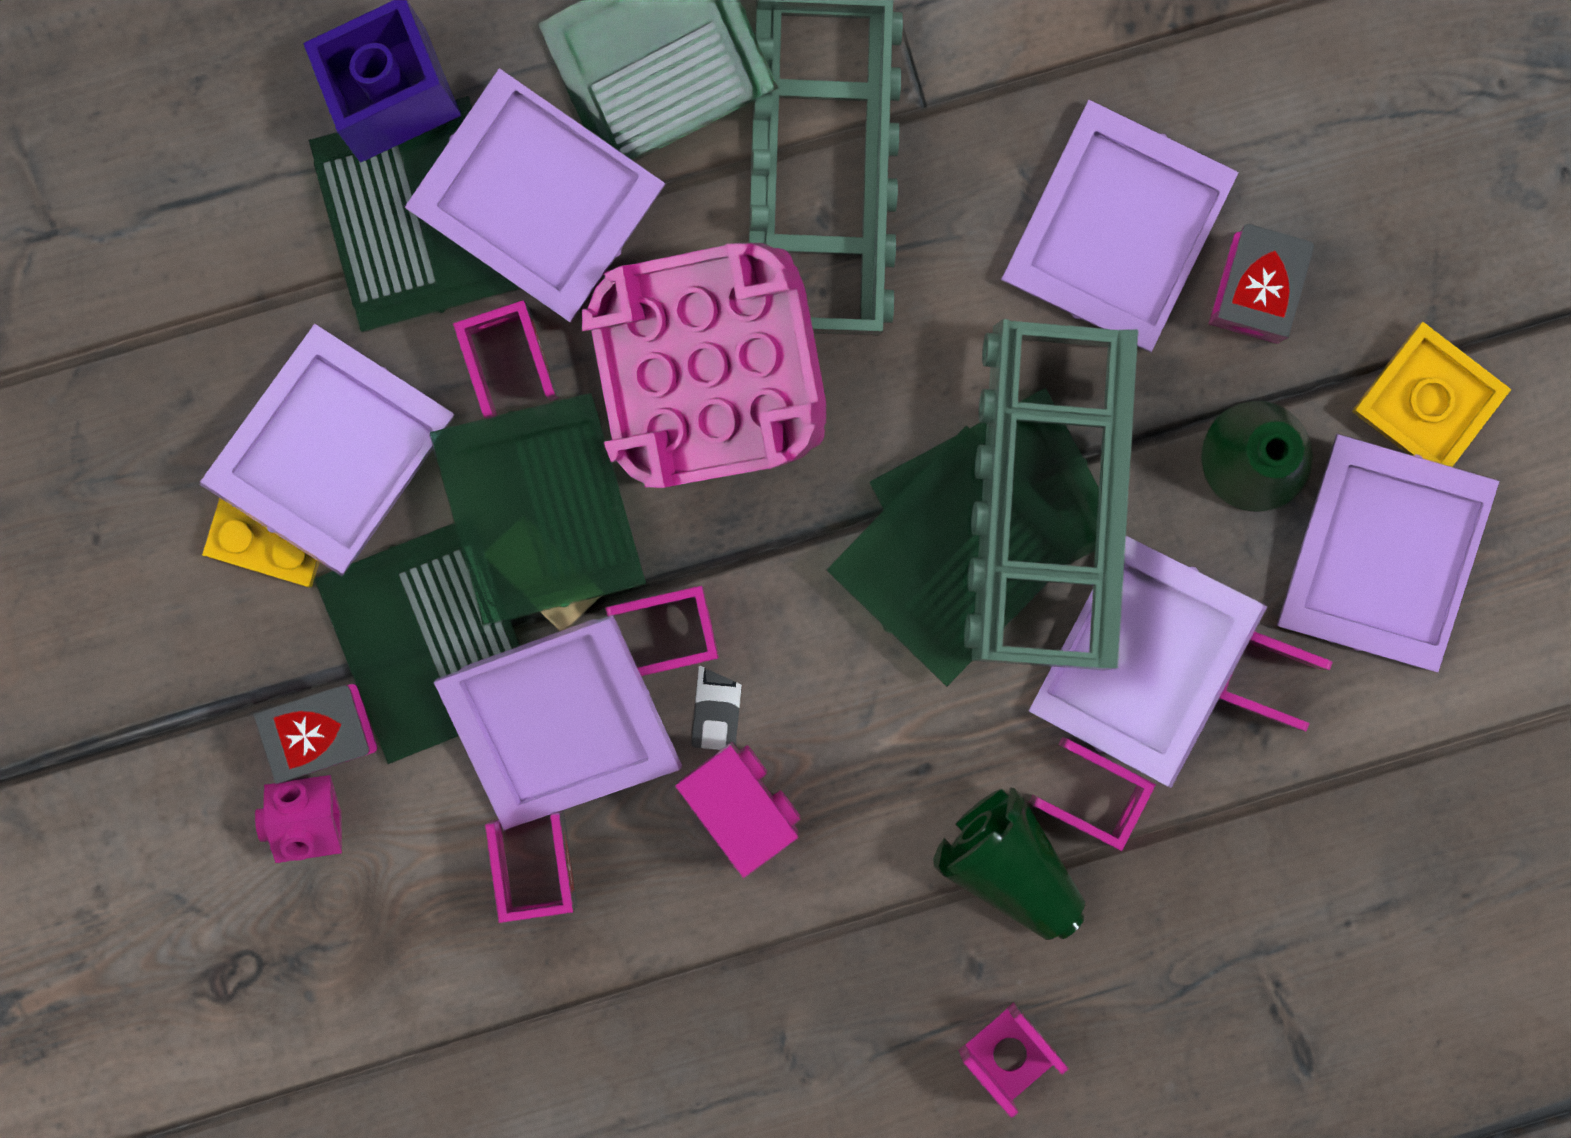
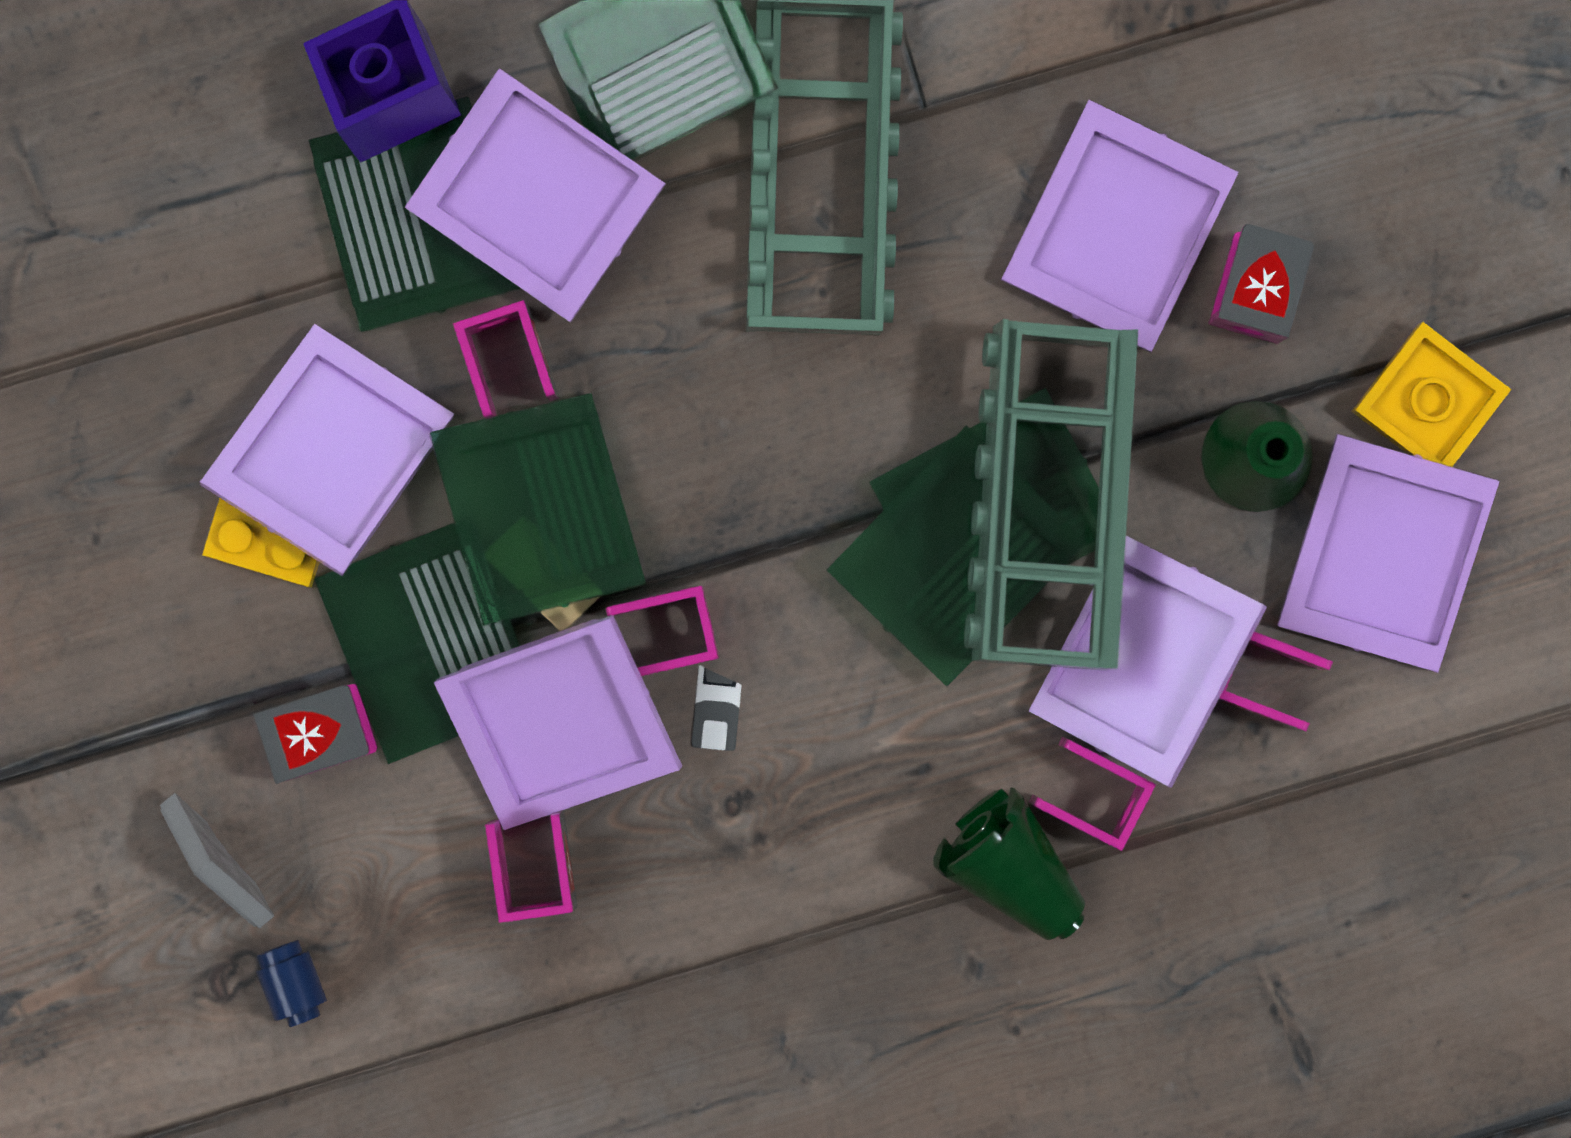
dark pink brick [255,775,342,863] -> none
dark pink plate [582,243,826,488] -> none
dark pink brick [676,742,801,878] -> none
dark pink piece [958,1002,1069,1118] -> none
none -> light grey tile [160,793,274,928]
none -> dark blue brick [256,940,327,1027]

